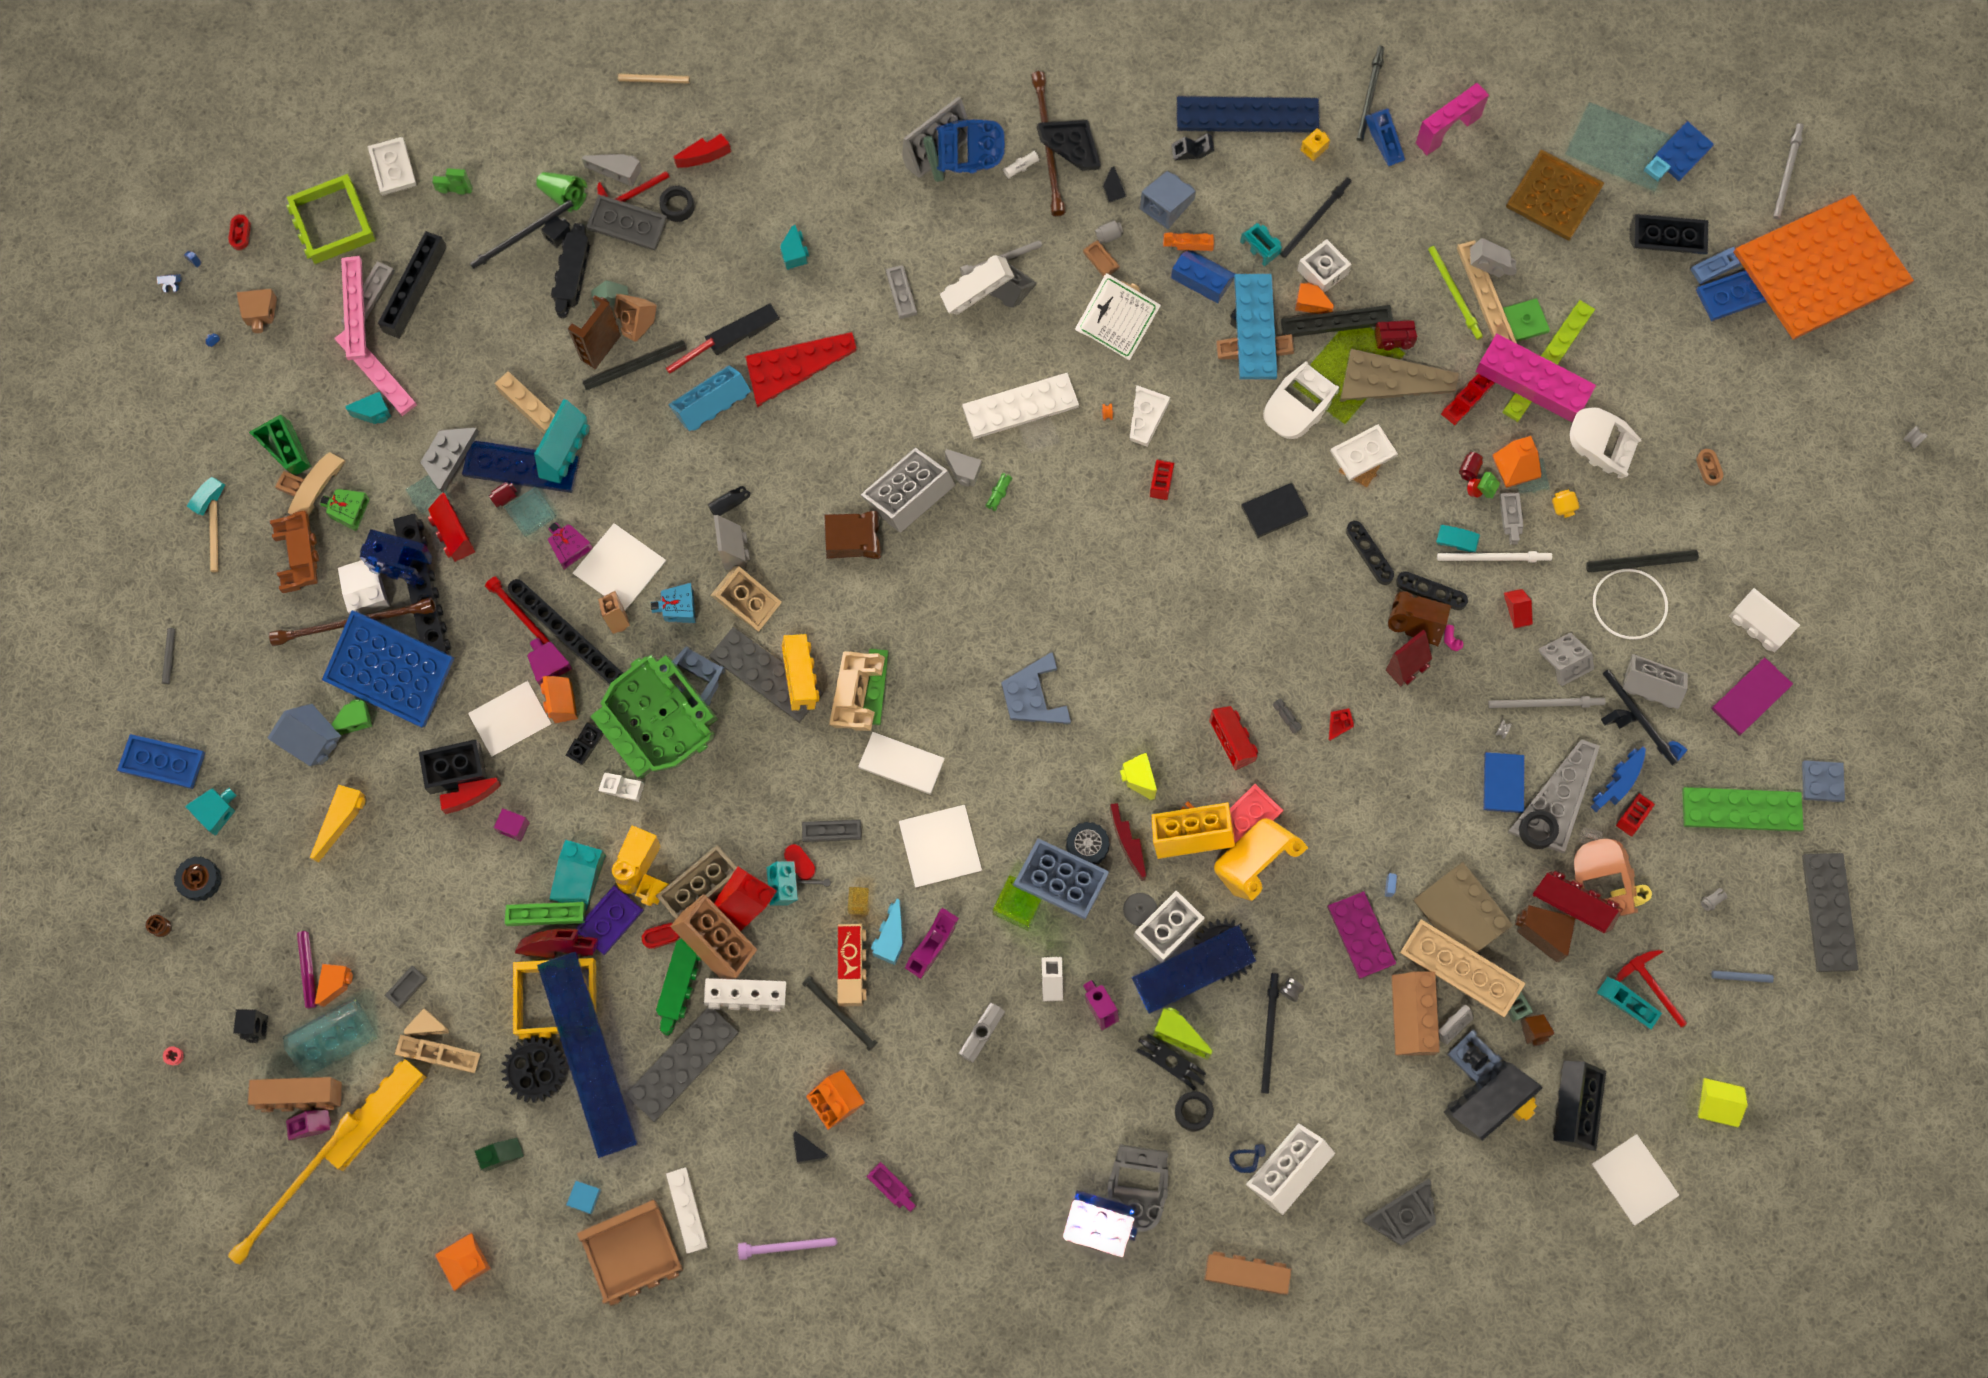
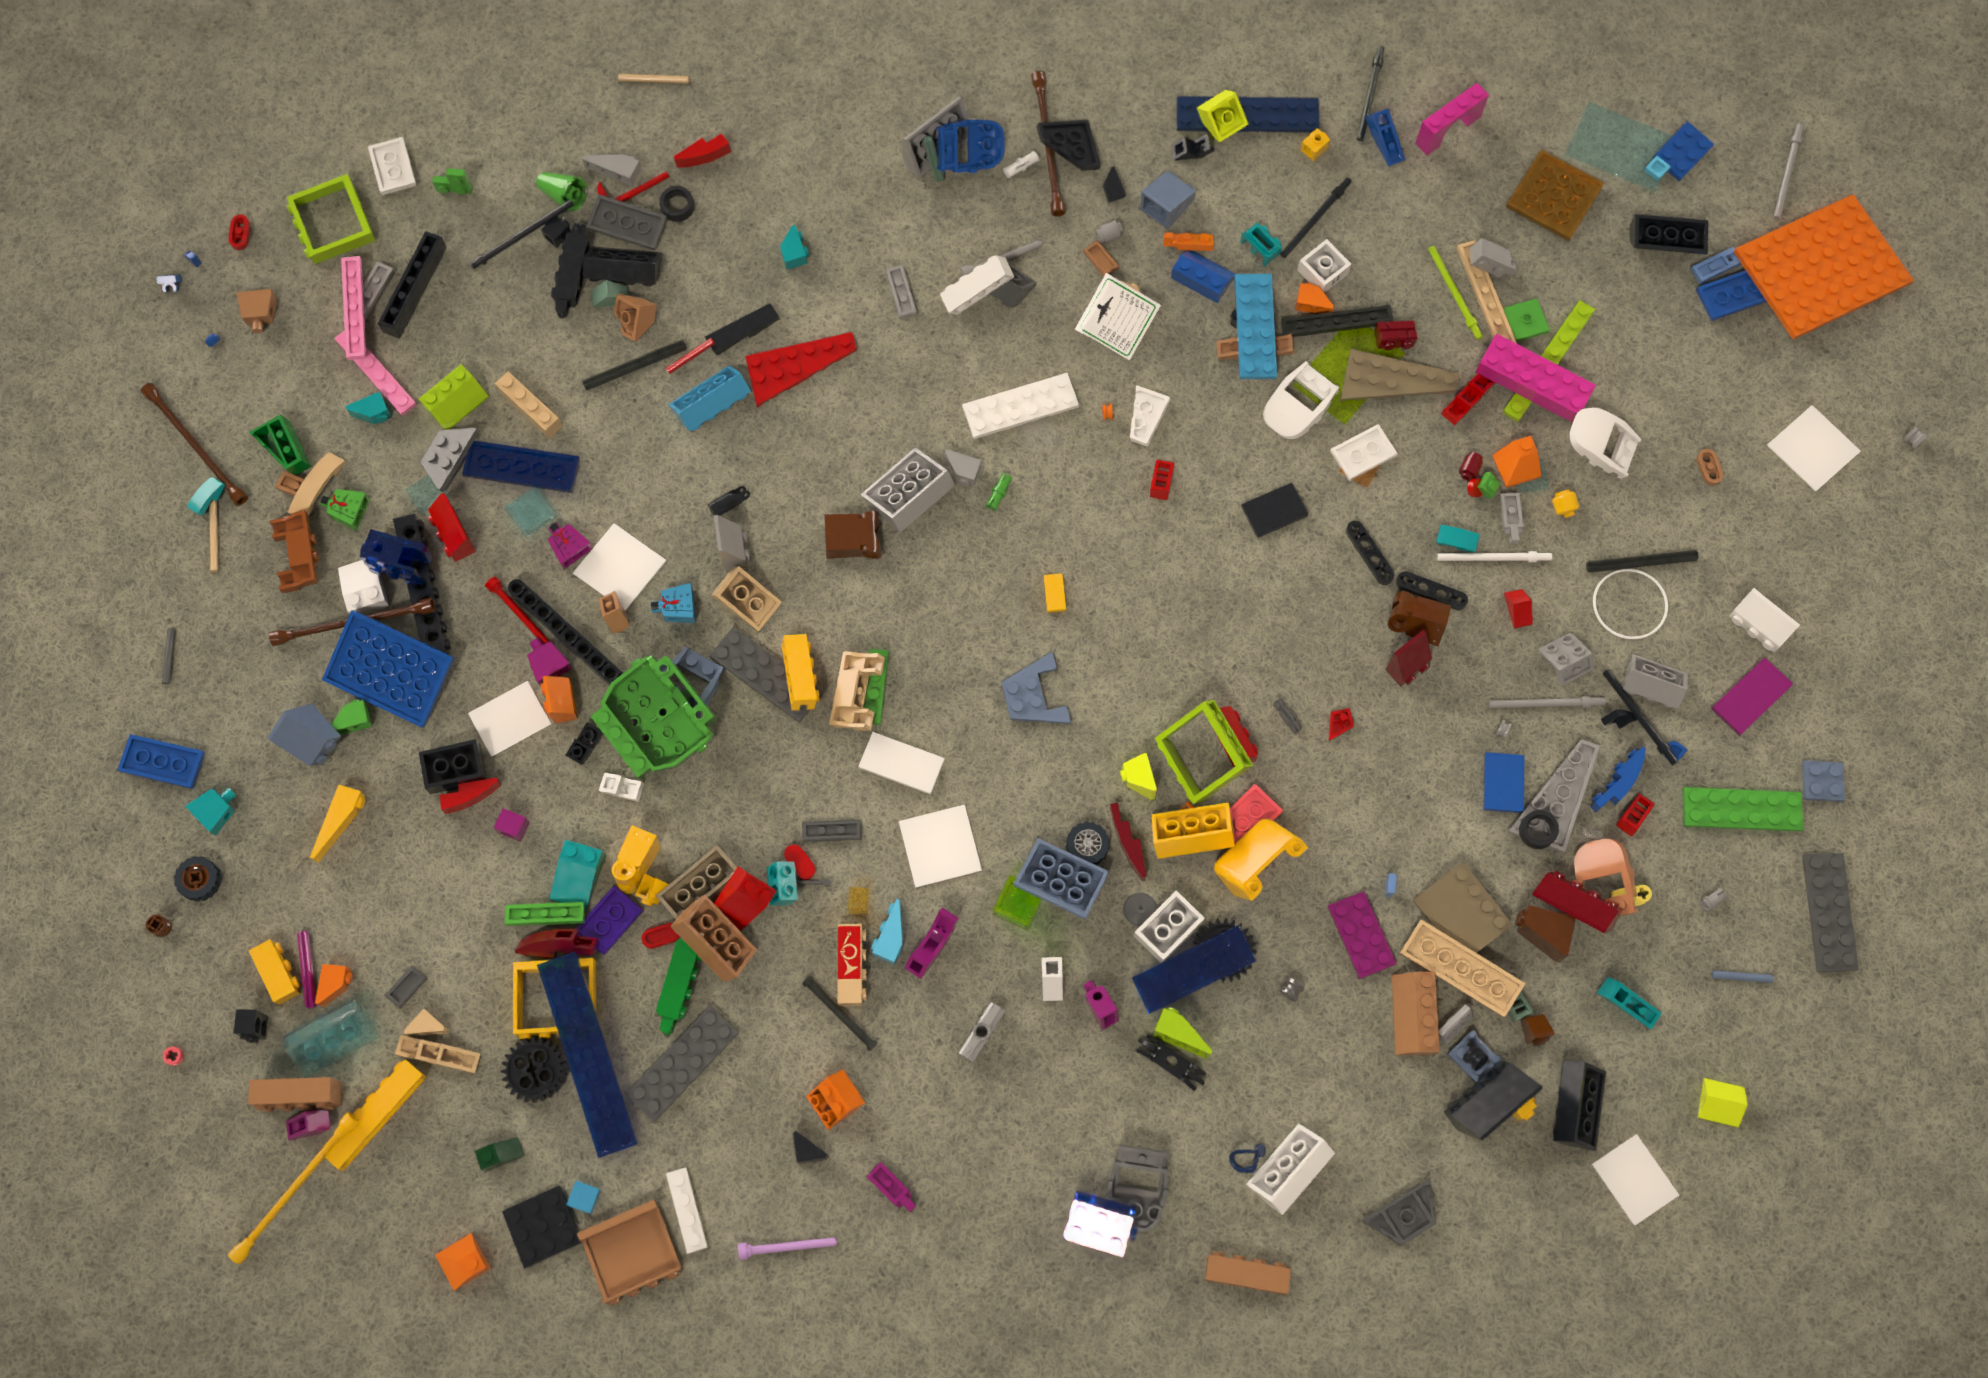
dark red brick [489,482,518,508] -> none
teal slope [534,399,590,483] -> none
reddish brown panel [568,295,621,369] -> none
white brick [704,978,786,1012] -> none
black tyre [1175,1091,1214,1131] -> none
black bar [1261,973,1279,1094] -> none
dark pink arm [1444,625,1464,651] -> none
red piece [1615,950,1687,1027] -> none
none -> reddish brown hose [140,383,248,506]
none -> yellow brick [249,939,301,1005]
none -> lime slope [419,364,489,430]
none -> black plate [502,1186,582,1269]
none -> black slope [583,246,662,286]
none -> yellow tile [1044,574,1066,613]
none -> lime window [1155,700,1254,804]
none -> neon yellow slope [1197,90,1248,142]
none -> white piece [1767,405,1861,492]

